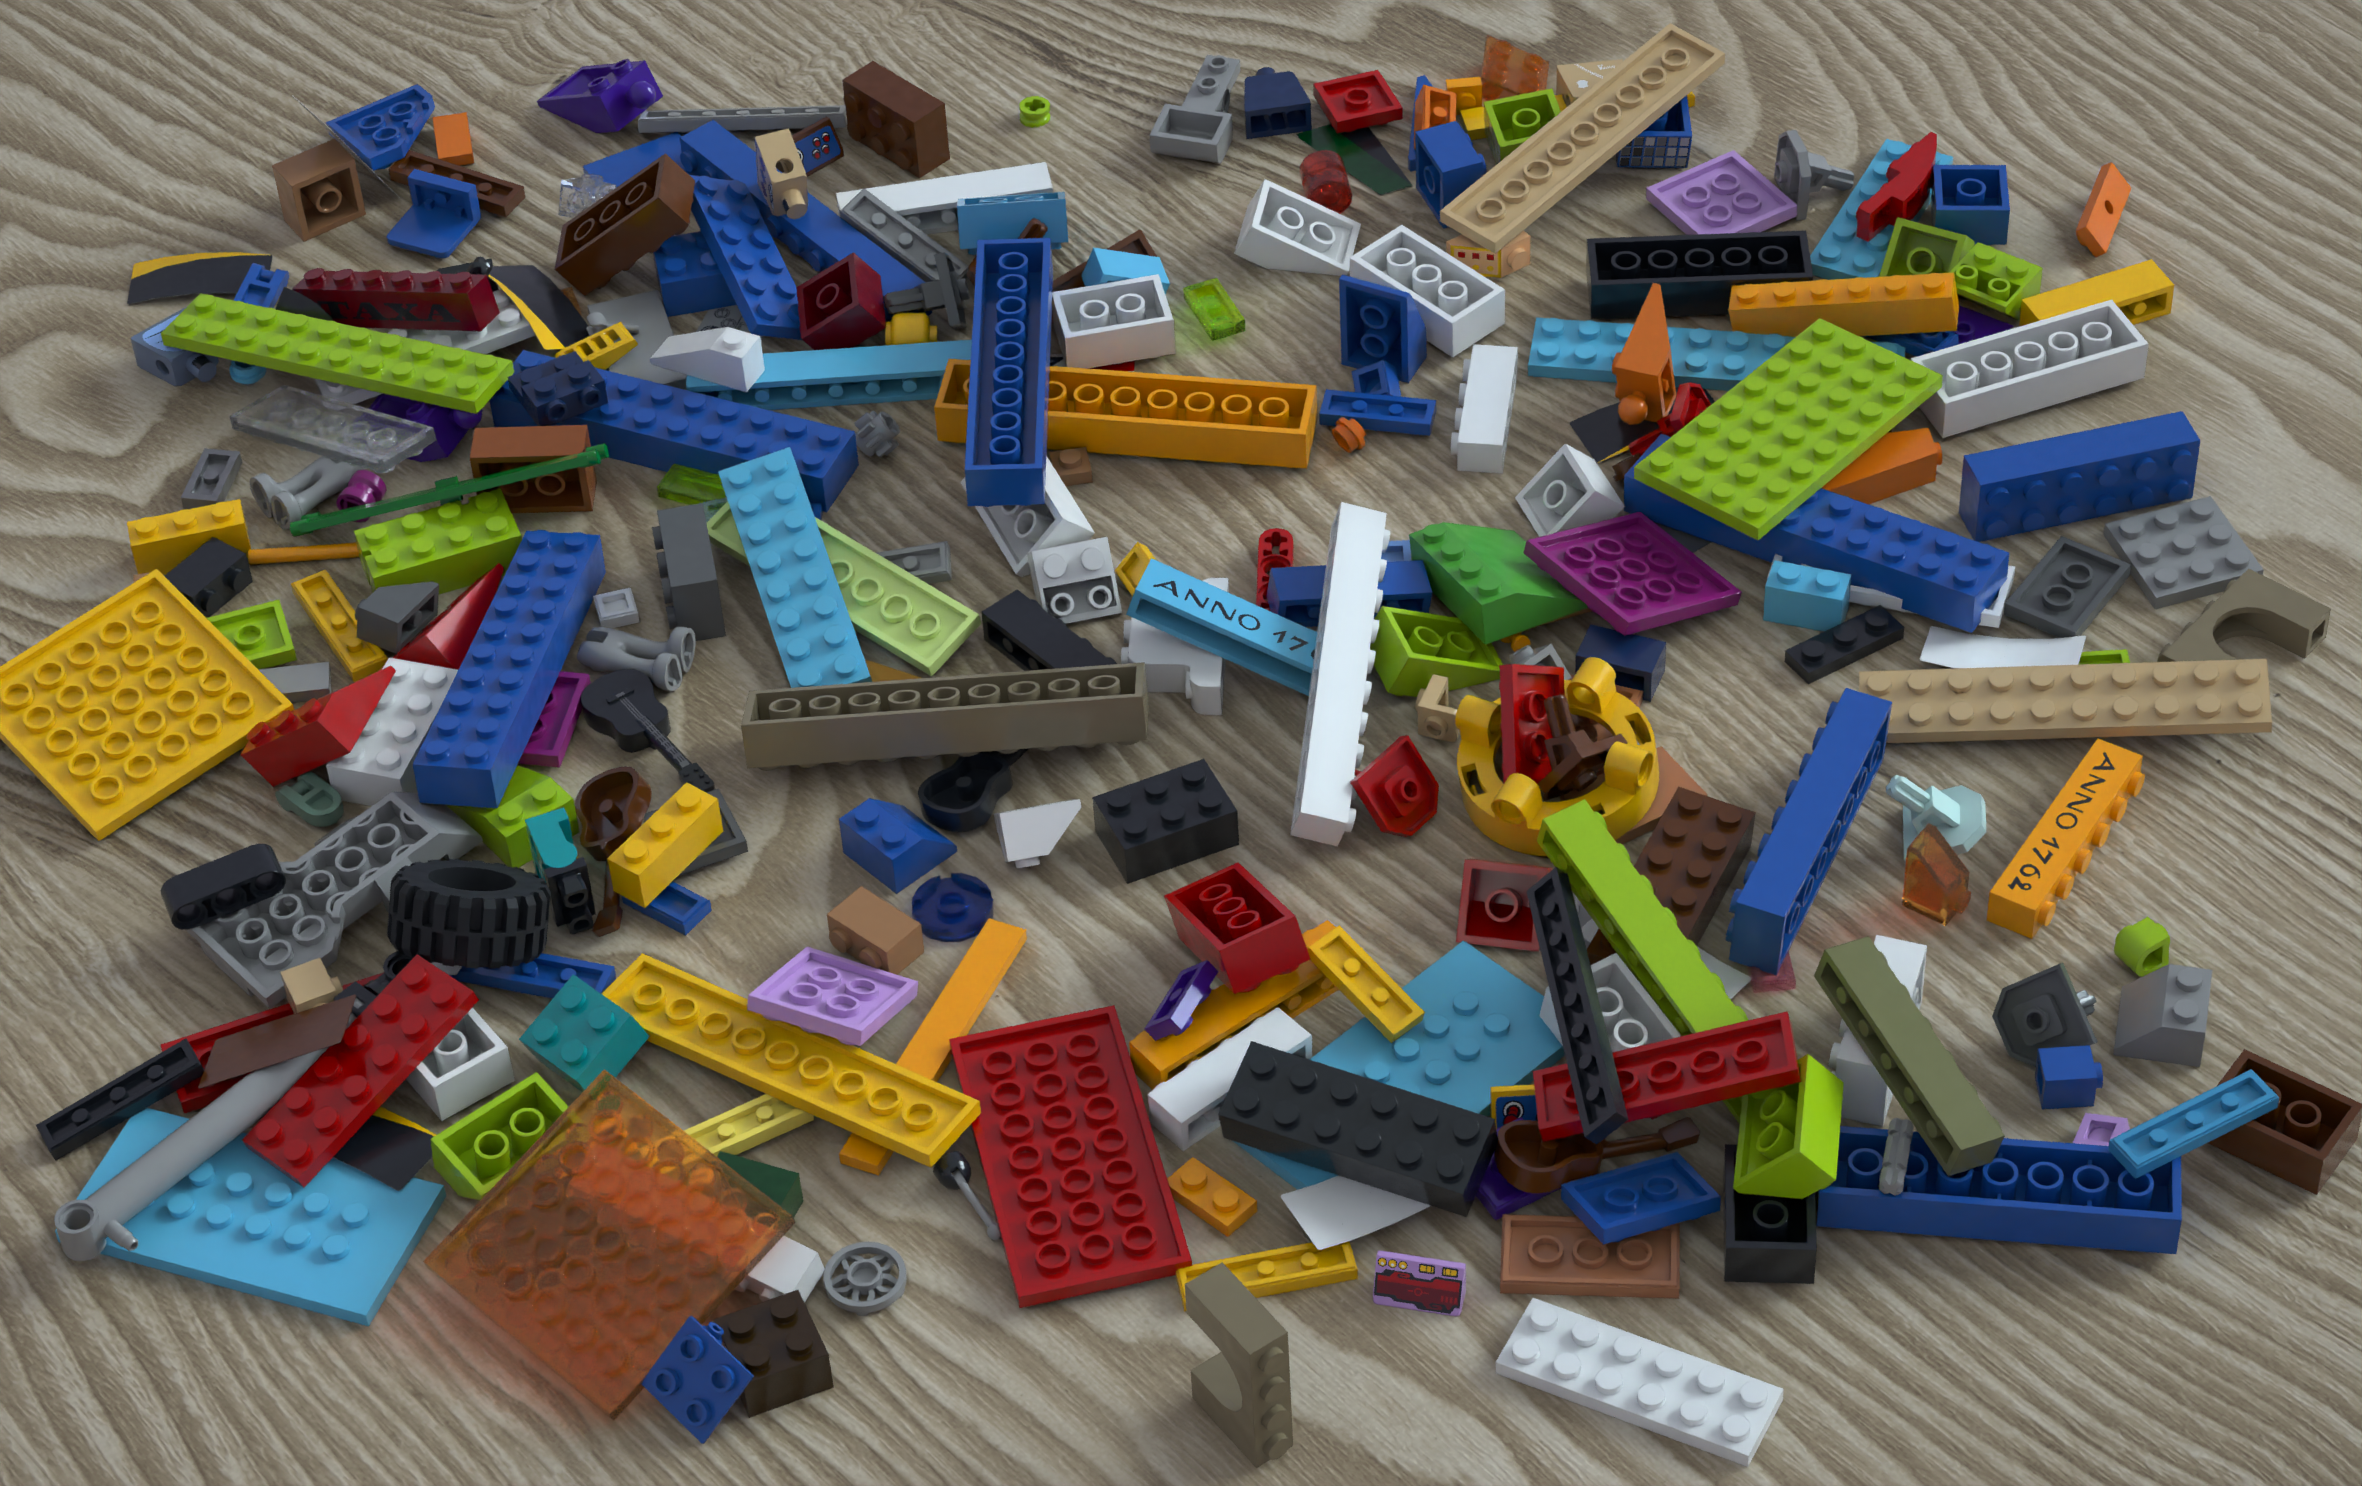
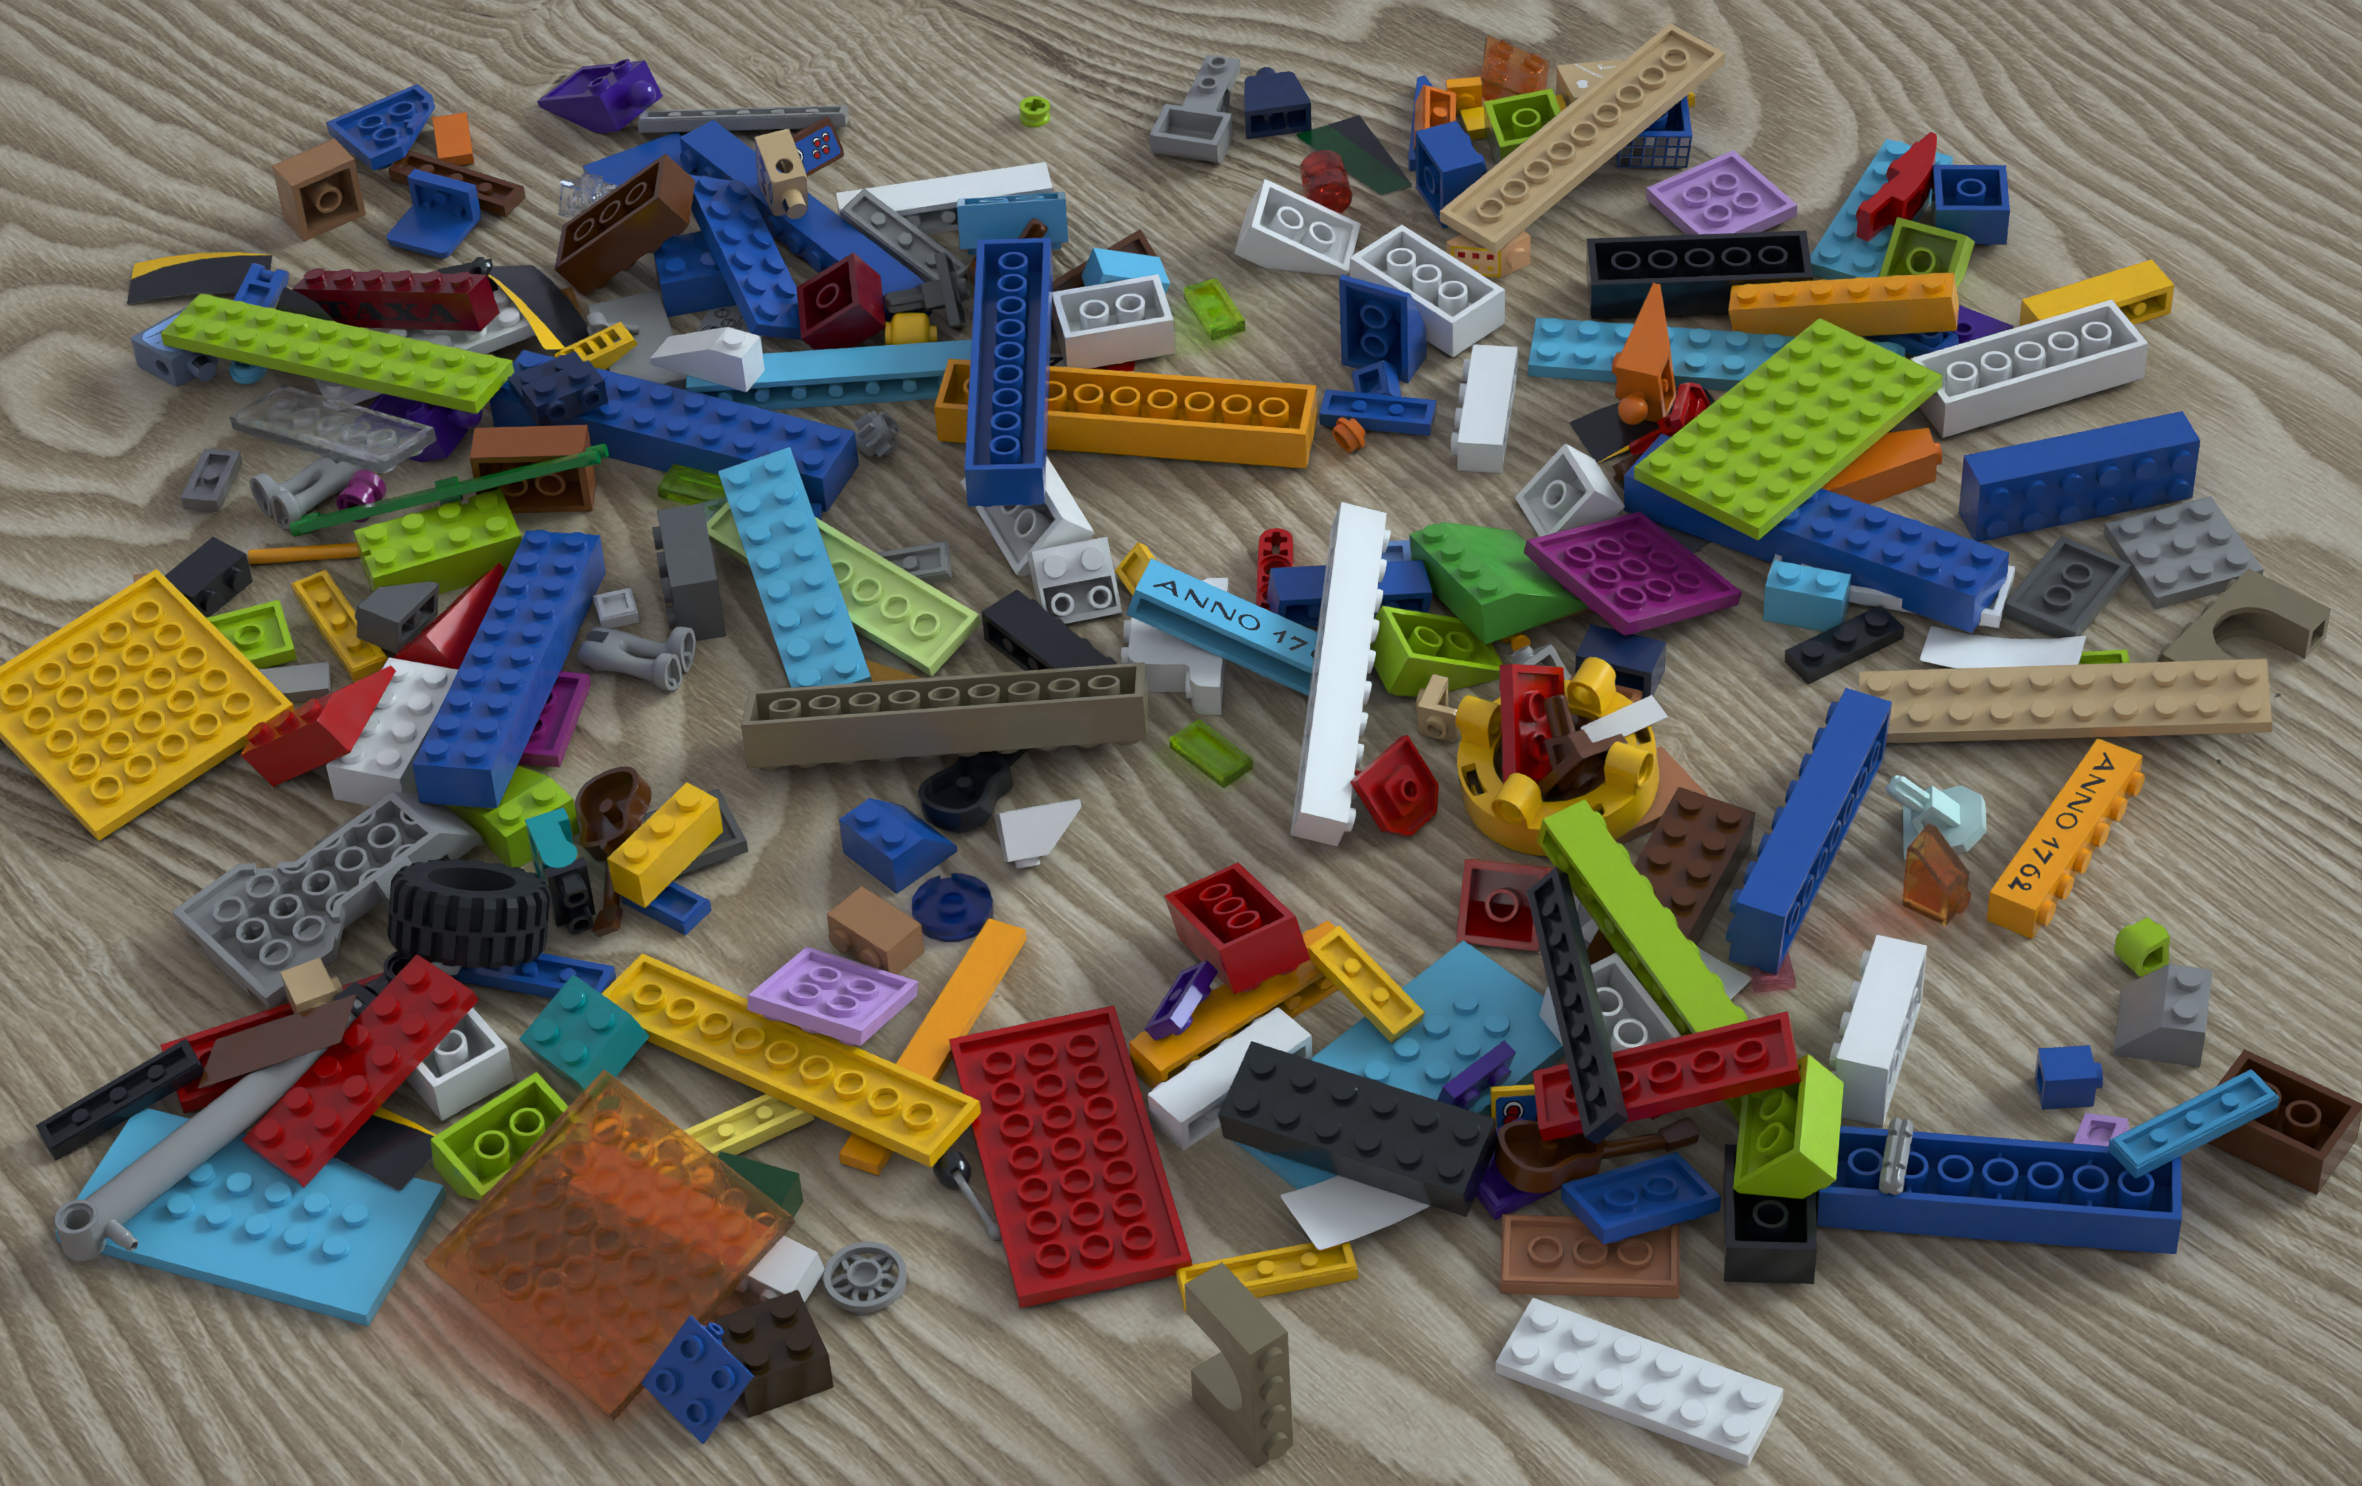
yellow brick [127,499,251,575] -> none
black beam [160,844,286,930] -> none
sand green plate [275,771,344,827] -> none
light grey sticker [292,95,400,198] -> none
black piece [581,669,715,793] -> none
reddish brown brick [842,61,950,178] -> none
medium nougat plate [1049,447,1093,486] -> none
black brick [1092,759,1239,884] -> none
light orange plate [1167,1157,1258,1237] -> none
red plate [1313,70,1403,133] -> none
slope [1373,1251,1466,1316] -> none
light grey piece [1774,130,1855,221] -> none
olive brick [1814,936,2005,1176] -> none
lime slope [1949,242,2043,321] -> none
dark grey piece [1992,963,2098,1067] -> none
orange tile [2076,162,2132,257] -> none
none -> clear neon green tile [1169,719,1253,788]
none -> dark purple plate [1437,1040,1516,1110]
none -> white sticker [1580,695,1668,743]

